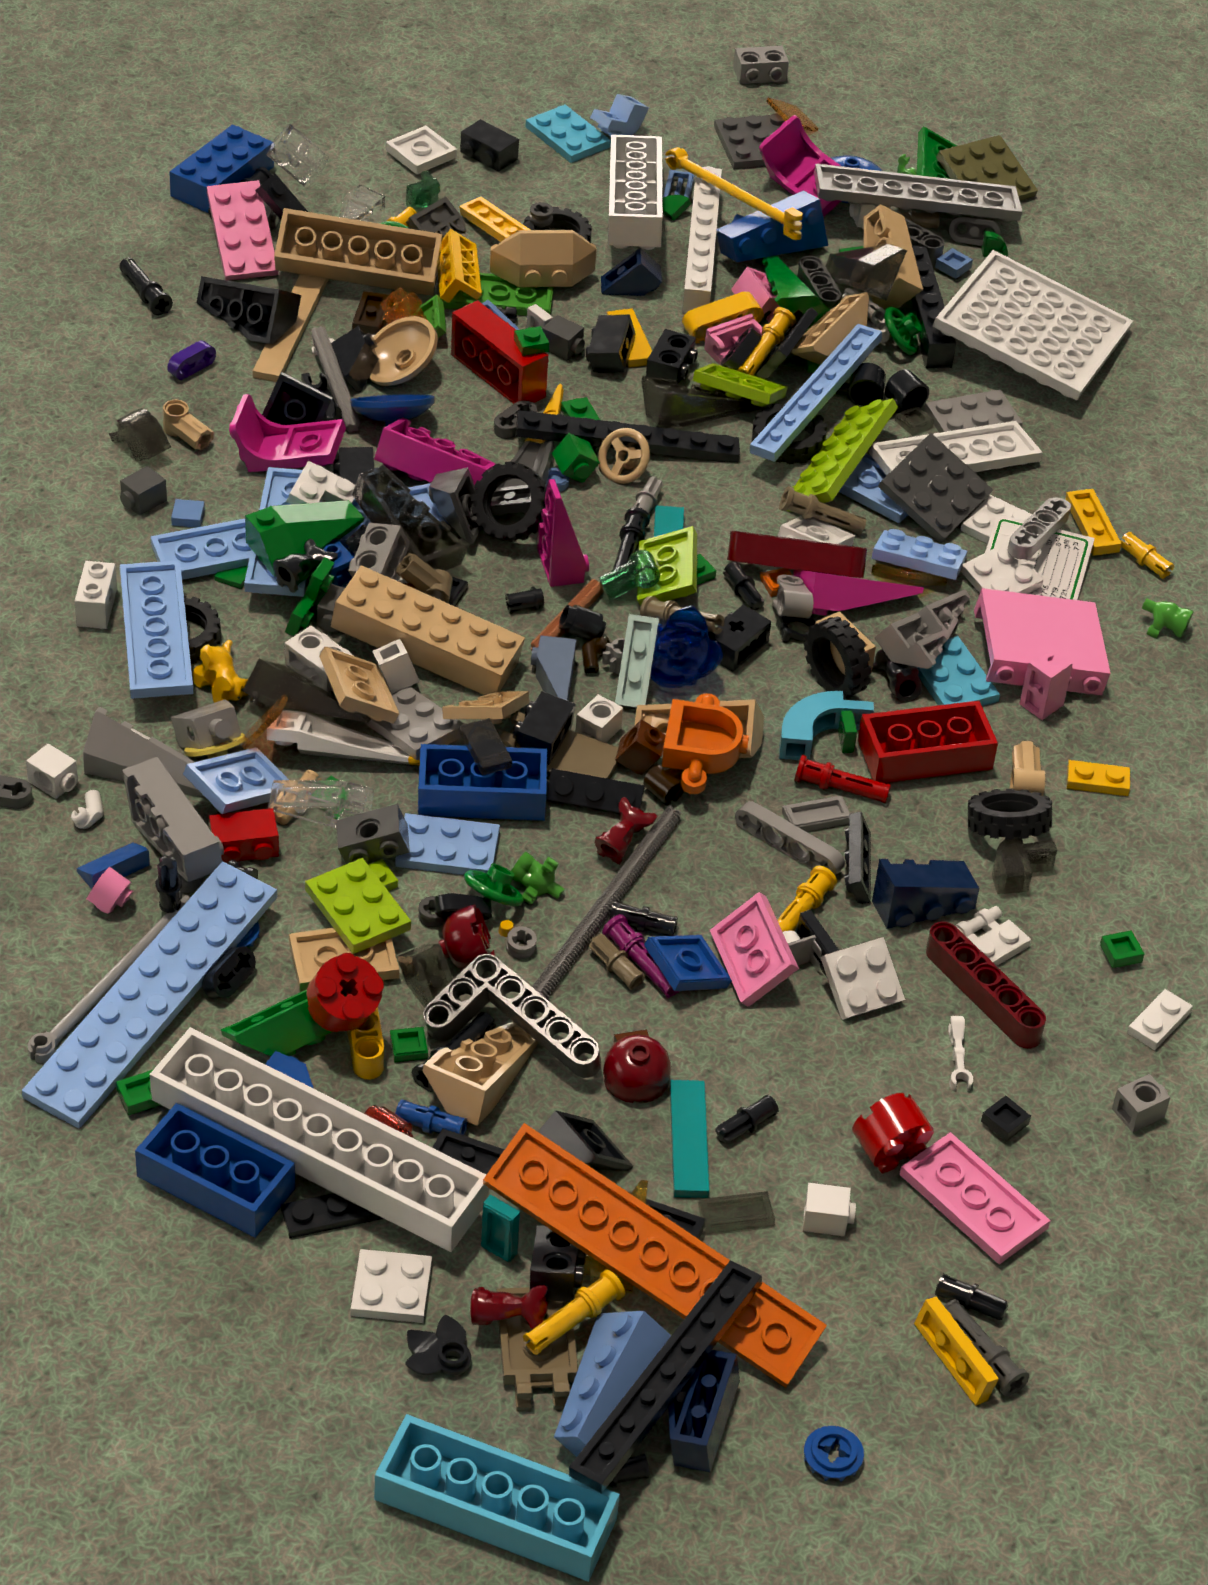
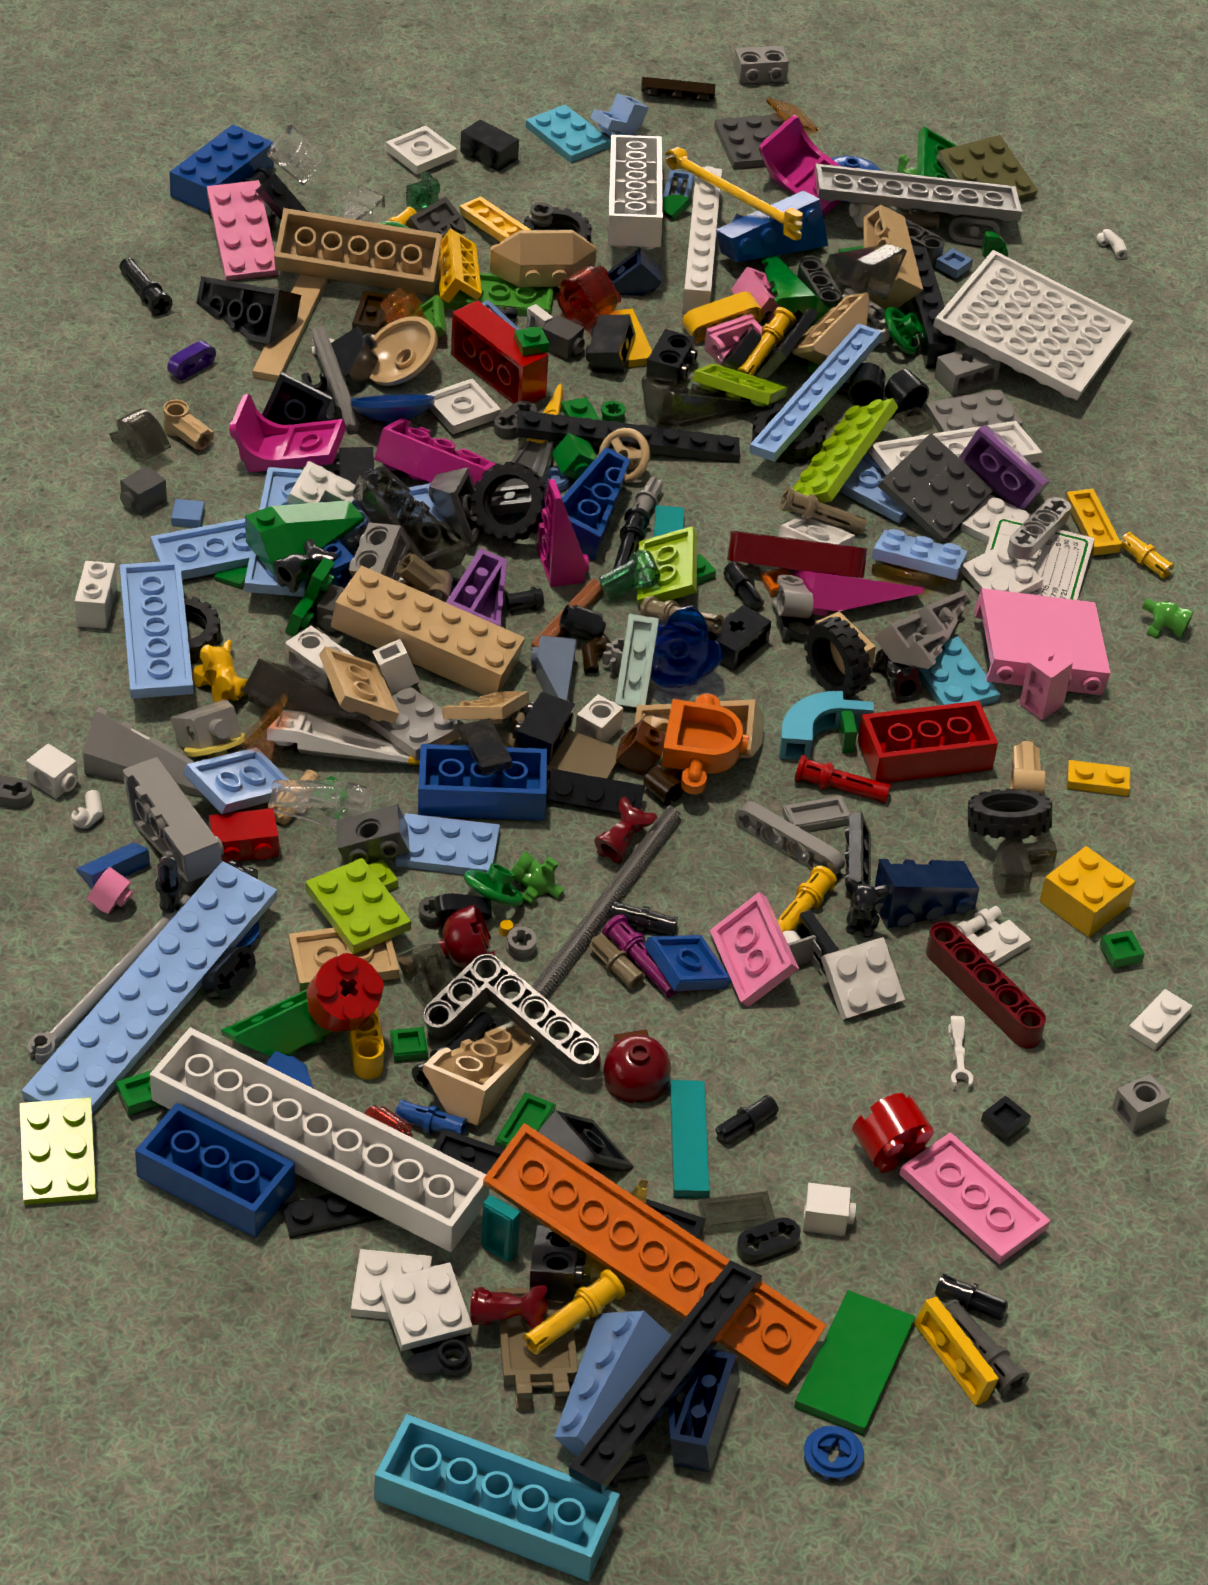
none -> plate [20,1097,97,1205]
none -> white plate [379,1262,473,1351]
none -> white plate [425,378,501,434]
none -> medium lavender wedge [446,548,507,627]
none -> green tile [495,1092,556,1149]
none -> clear red brick [557,265,621,328]
none -> blue wedge [562,447,630,560]
none -> green bush [600,401,626,423]
none -> dark brown plate [641,77,716,102]
none -> black beam [736,1217,801,1265]
none -> green tile [794,1290,915,1435]
none -> black animal [846,879,889,938]
none -> light grey brick [934,347,1001,396]
none -> medium lavender slope [958,425,1051,510]
none -> yellow brick [1039,846,1136,938]
none -> white arm [1096,229,1128,259]

